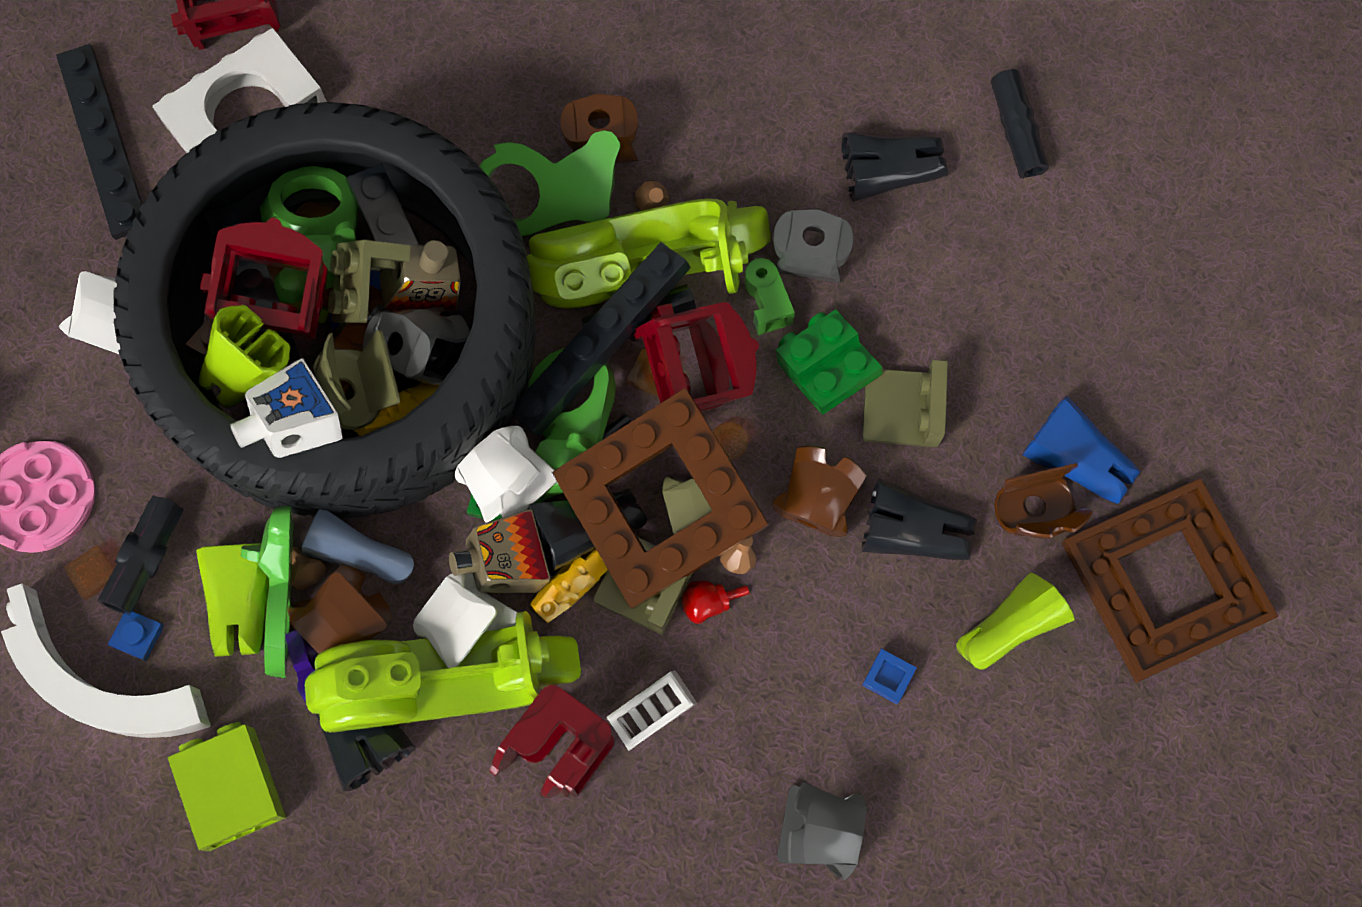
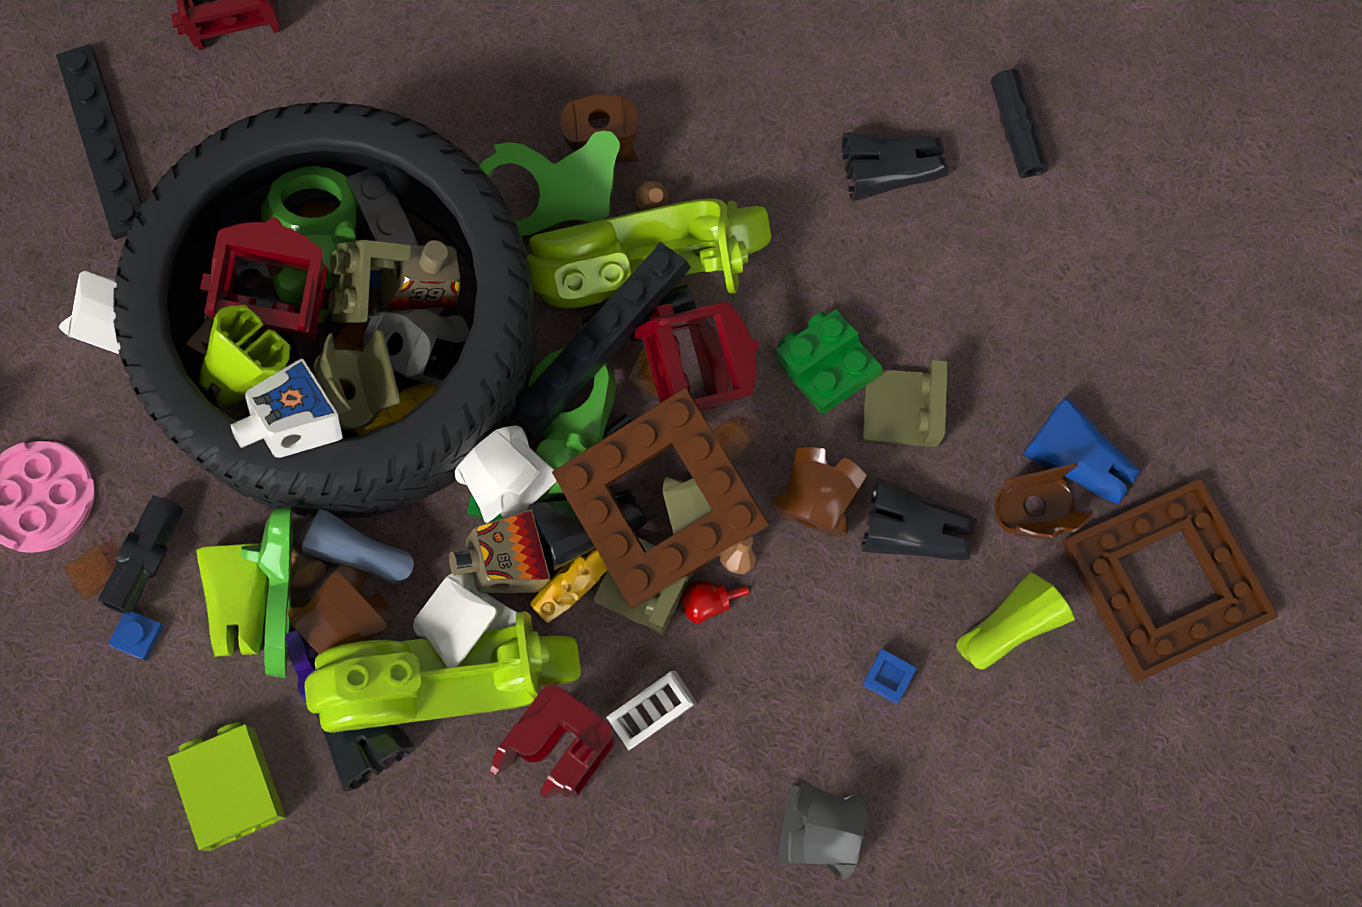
white arch [1,584,211,738] -> none
white arch [152,28,327,153] -> none
bright green leg [744,258,795,335] -> none
dark grey piece [773,208,853,283] -> none

